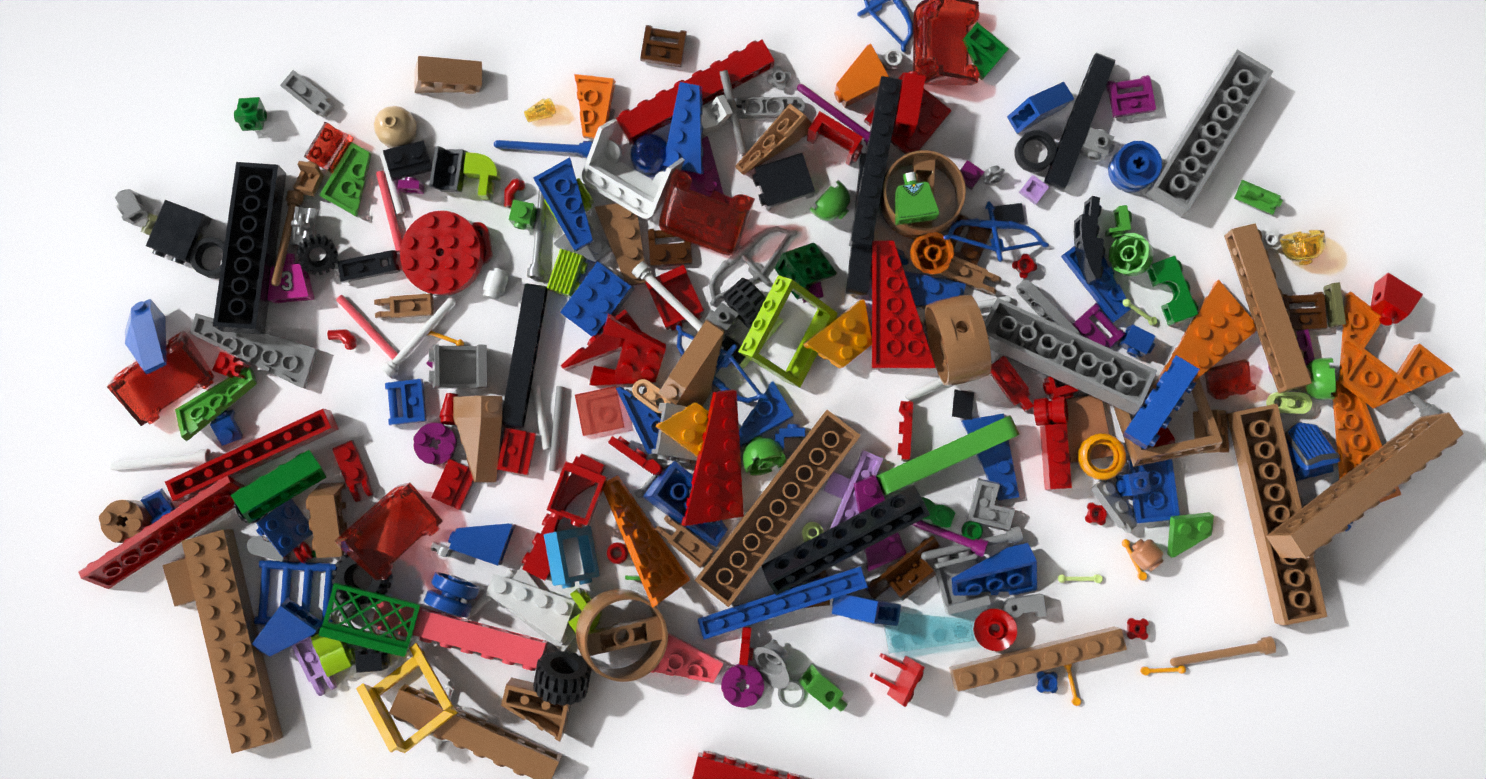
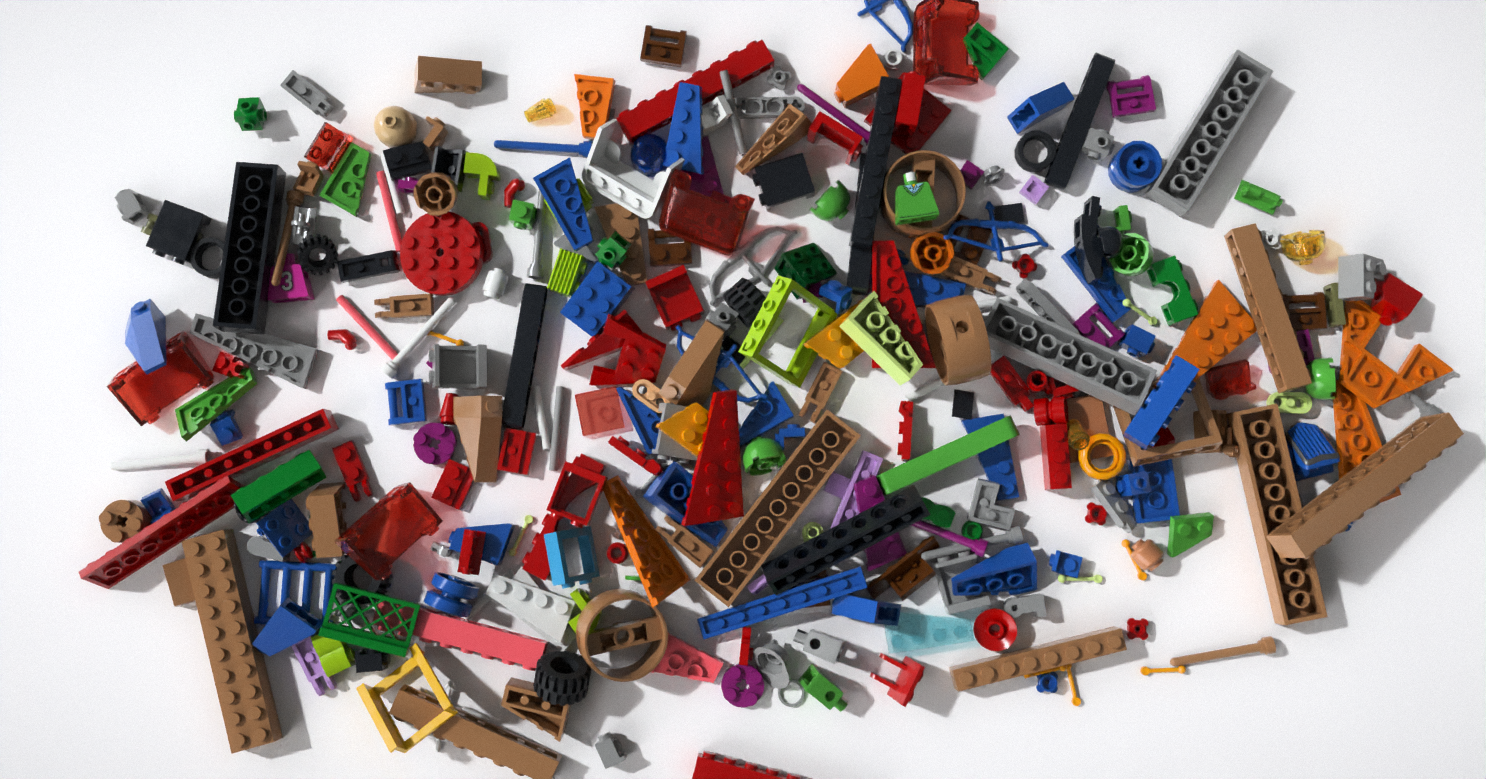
white piece [632,261,703,331] -> none
none -> medium nougat cylinder [414,172,458,216]
none -> medium nougat bracket [423,116,448,152]
none -> red hinge [457,529,486,575]
none -> yellowish green hinge [509,515,533,556]
none -> green brick [595,231,632,268]
none -> light grey brick [595,732,627,769]
none -> lavender tile [746,574,768,595]
none -> light grey torso [793,629,845,664]
none -> medium nougat hinge [799,362,843,423]
none -> blue bracket [819,280,852,314]
none -> yellowish green wedge [839,291,923,386]
none -> light orange hinge [1024,665,1067,679]
none -> red cone [1027,371,1048,393]
none -> blue bracket [1049,550,1083,578]
none -> clear yellow cone [1067,419,1090,450]
none -> black hair [1098,226,1124,259]
none -> medium nougat hand [1222,427,1239,458]
none -> light grey brick [1338,253,1386,301]

